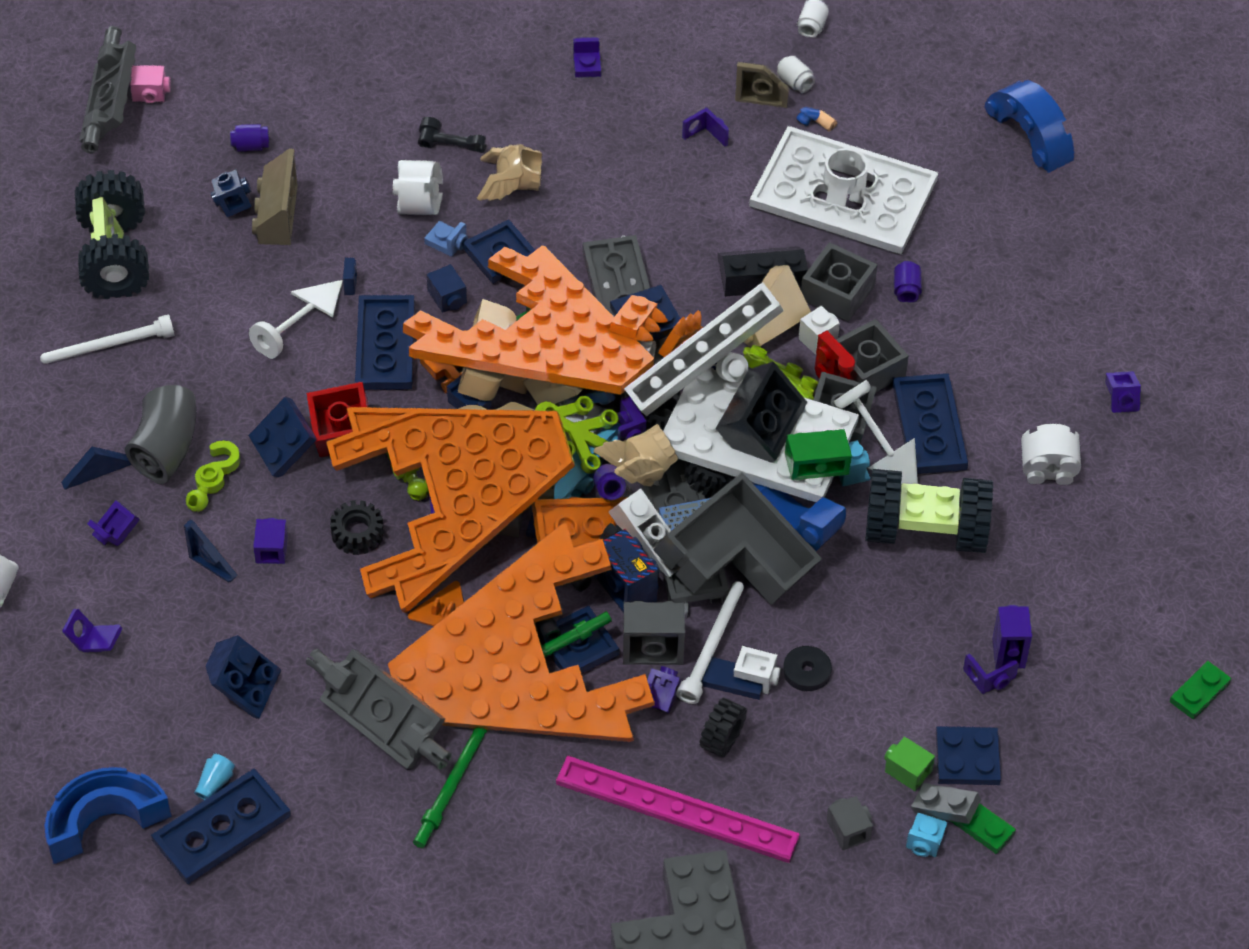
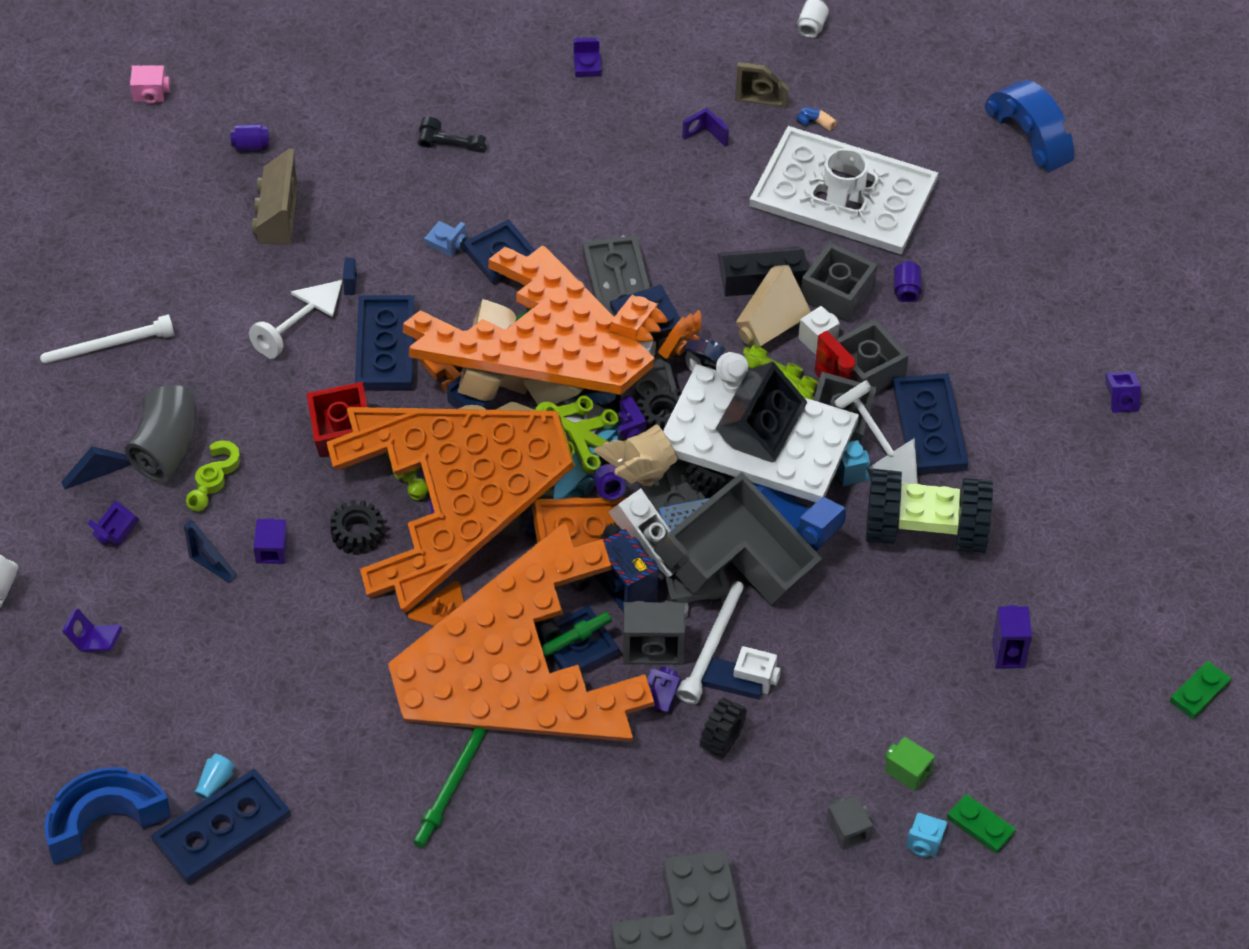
black plate [75,170,149,299] -> none
dark grey plate [79,26,136,154] -> none
dark blue slope [205,635,282,719] -> none
dark blue brick [210,169,252,217] -> none
dark blue plate [248,397,317,477] -> none
dark grey plate [306,649,452,769] -> none
white brick [393,160,443,215] -> none
dark blue brick [426,264,467,313] -> none
tan helmet [477,144,542,201] -> none
dark pink tile [556,755,800,863] -> none
white brick [624,282,784,416] -> none
white brick [777,56,815,93] -> none
black piece [783,646,832,691] -> none
green brick [785,429,852,480] -> none
dark grey plate [911,783,981,824] -> none
dark blue plate [936,726,1001,785] -> none
dark purple bracket [963,654,1019,695] -> none
white brick [1021,424,1081,485] -> none

